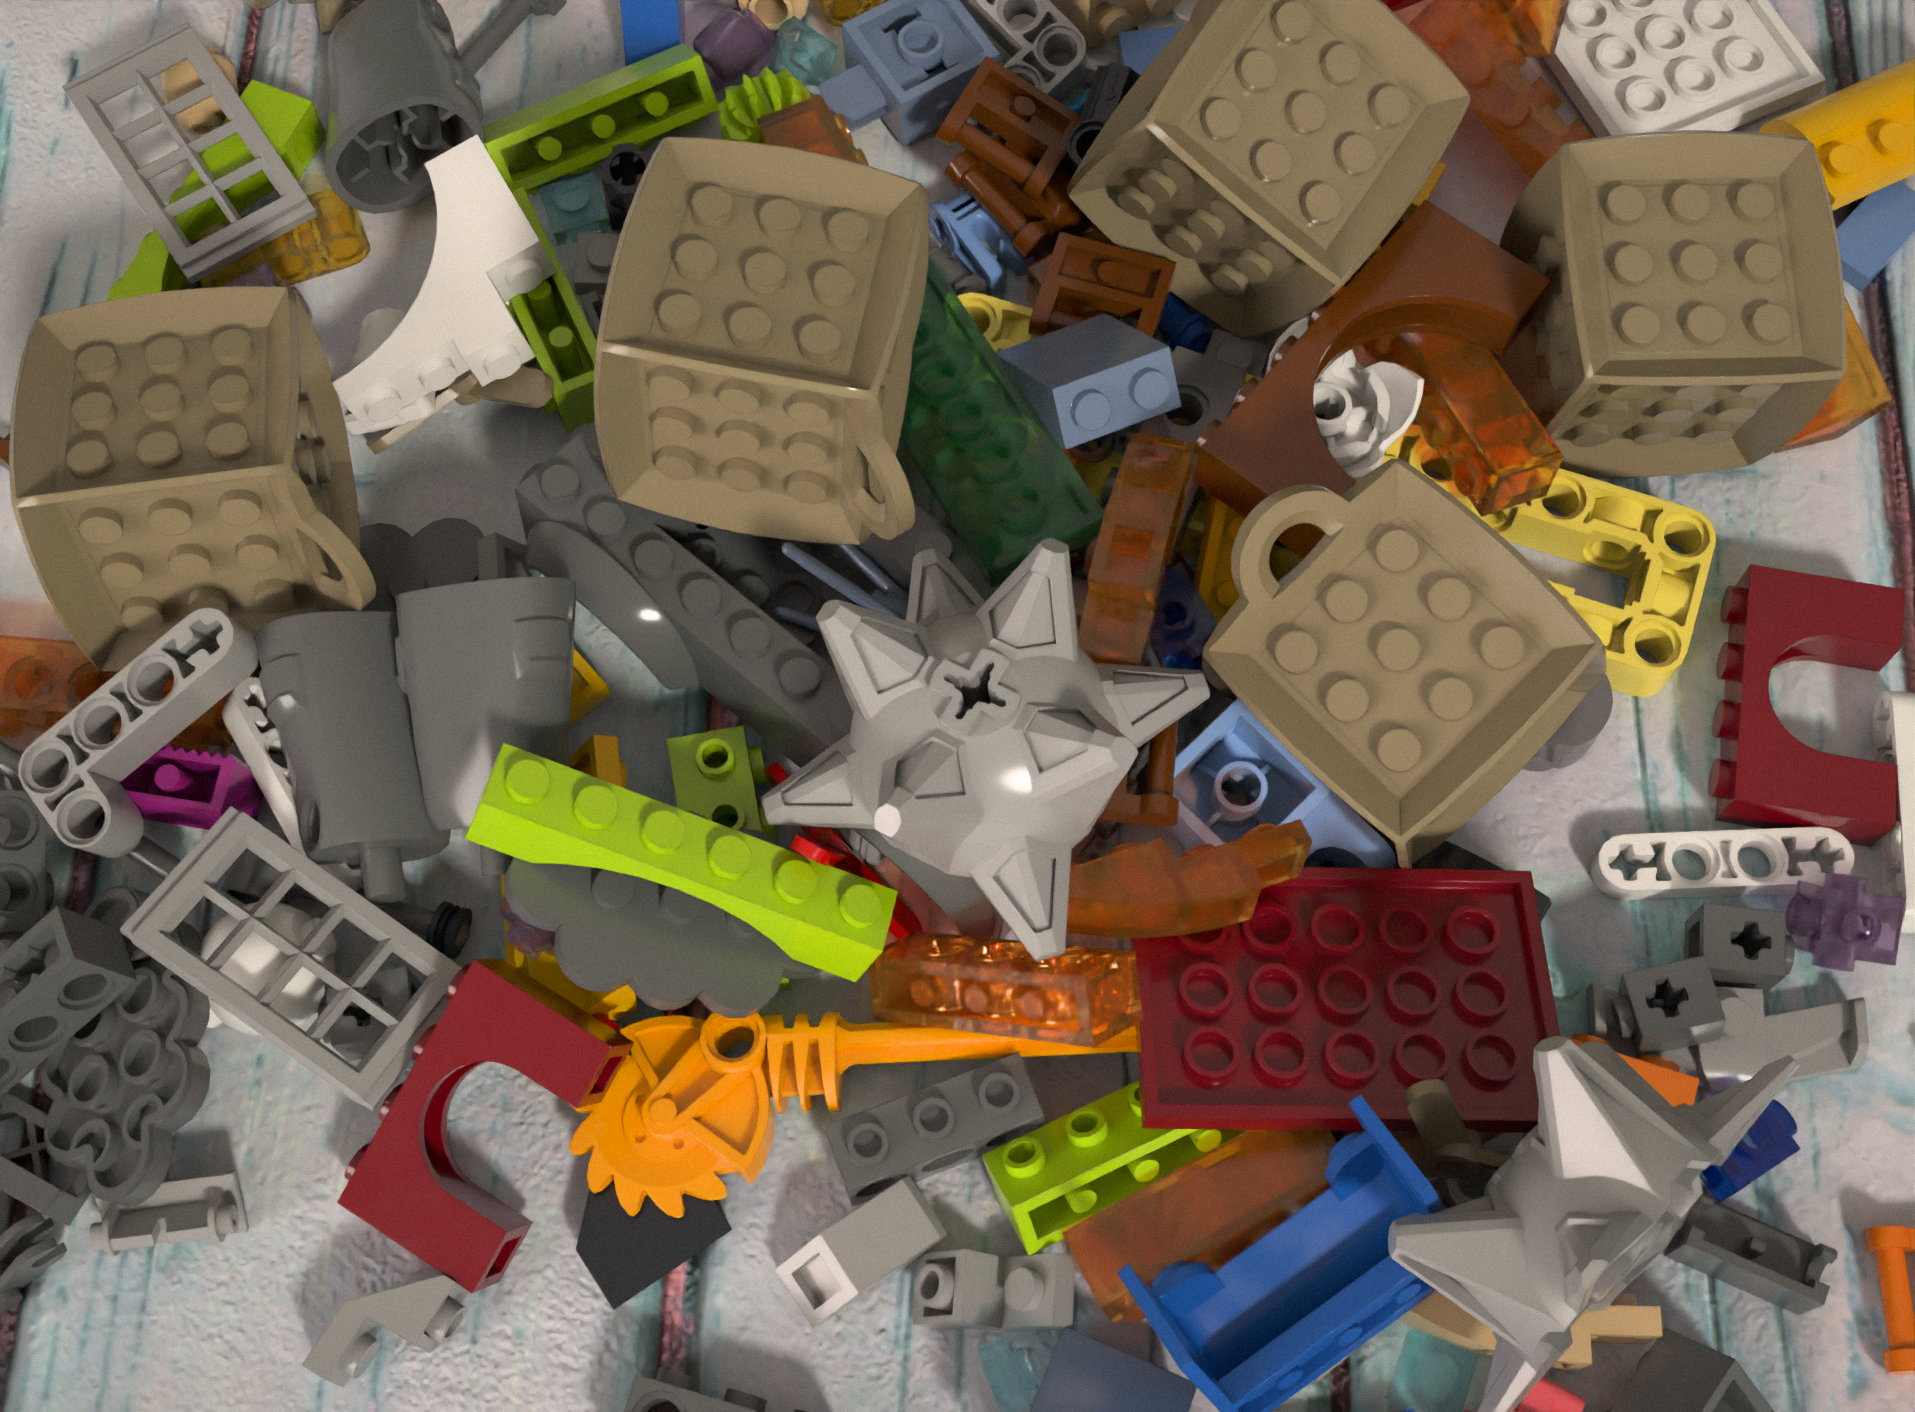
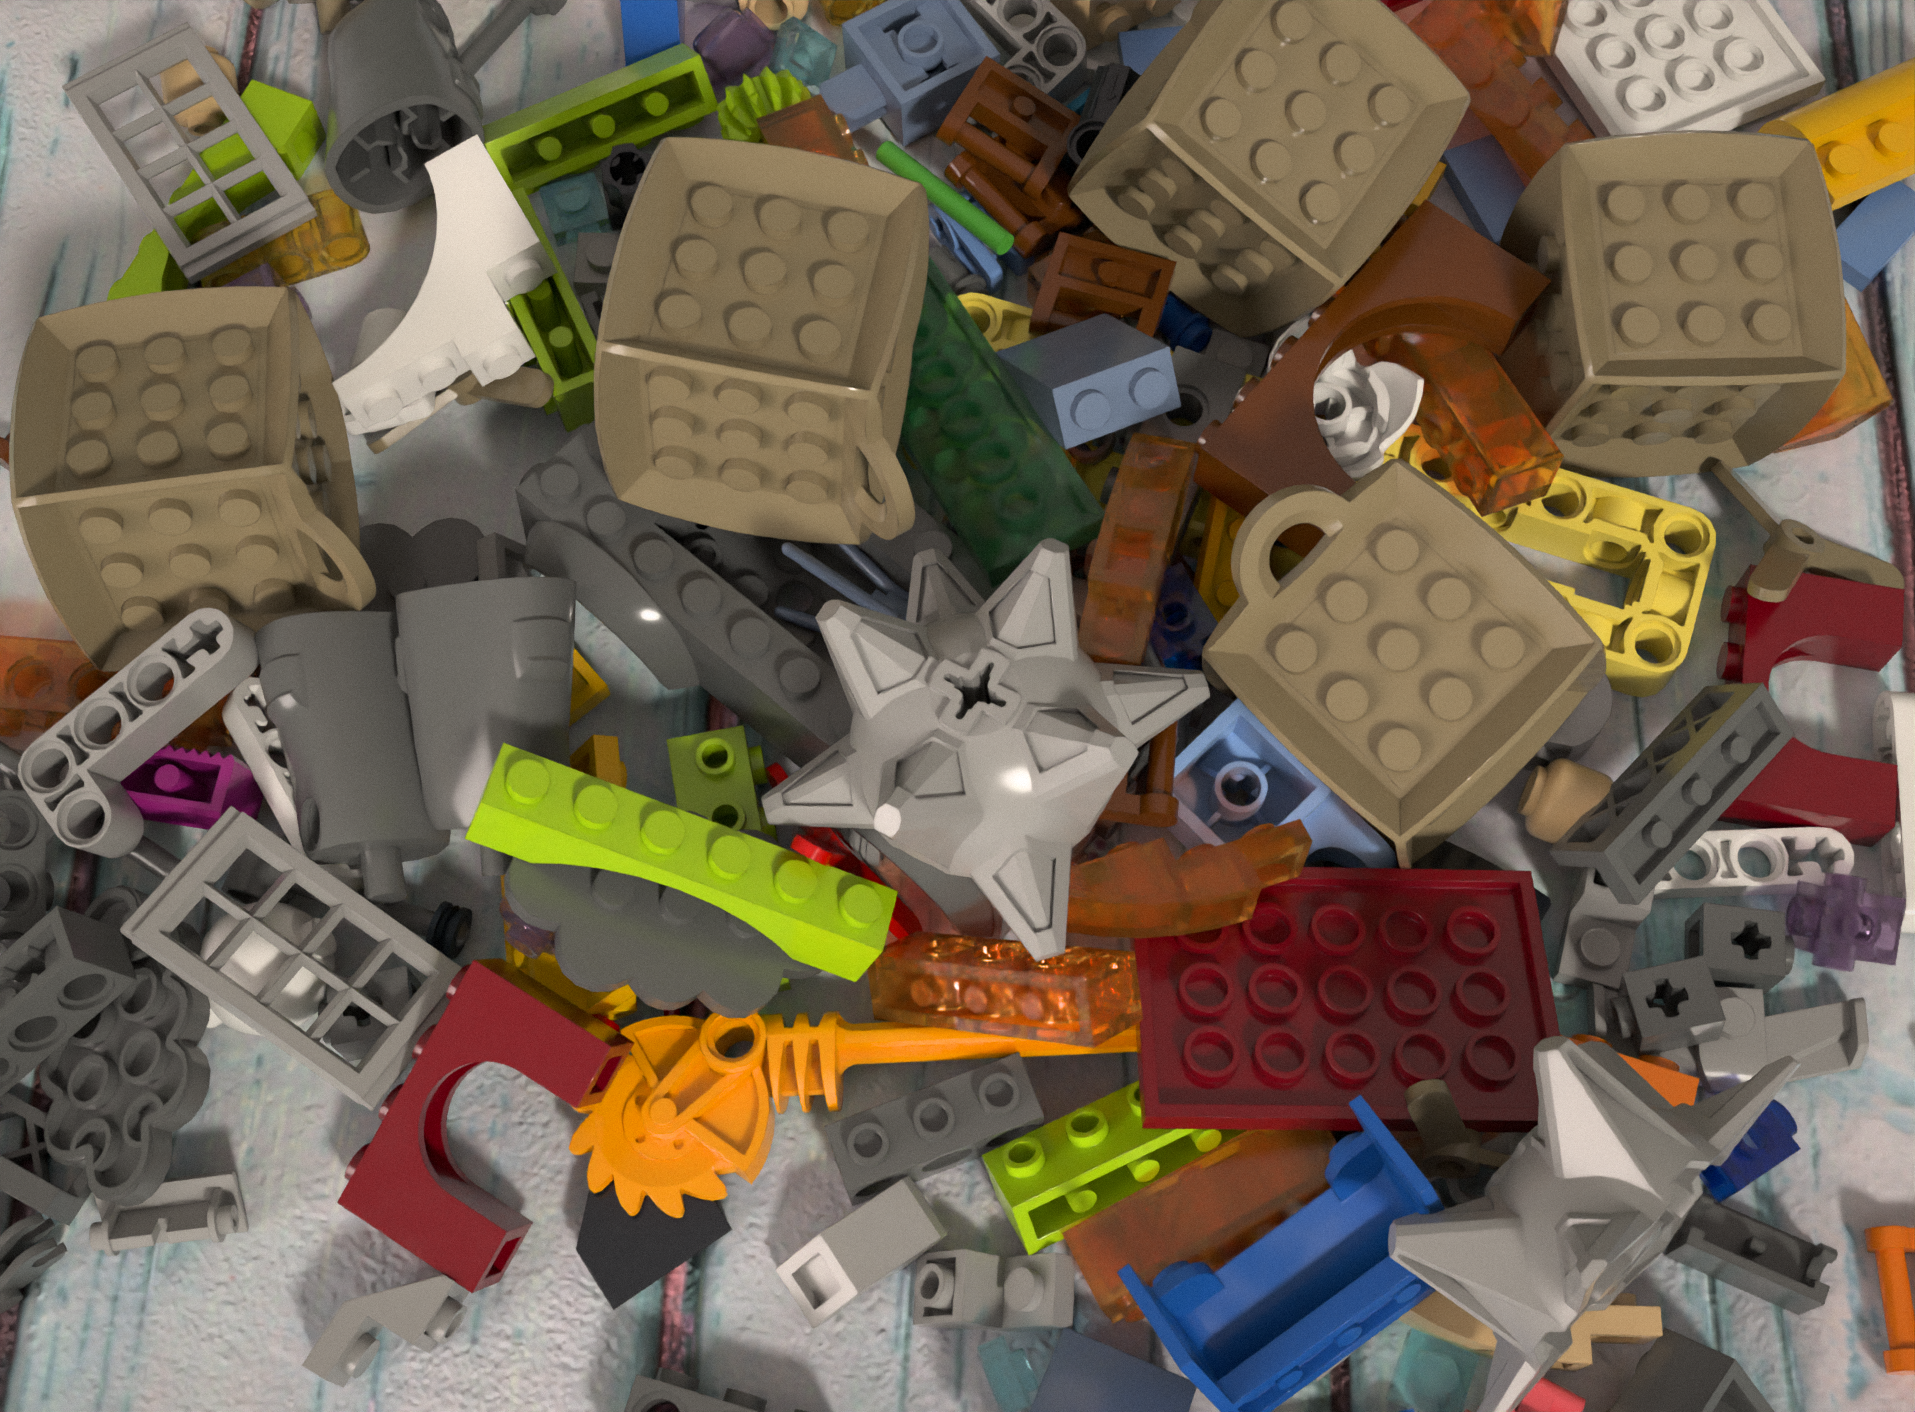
none -> bright green bar [876,141,1014,255]
none -> medium blue tile [1439,134,1526,246]
none -> tan head [1517,758,1613,845]
none -> dark grey fence [1549,682,1795,905]
none -> light grey slope [1552,837,1655,992]
none -> dark tan piece [1711,460,1905,602]

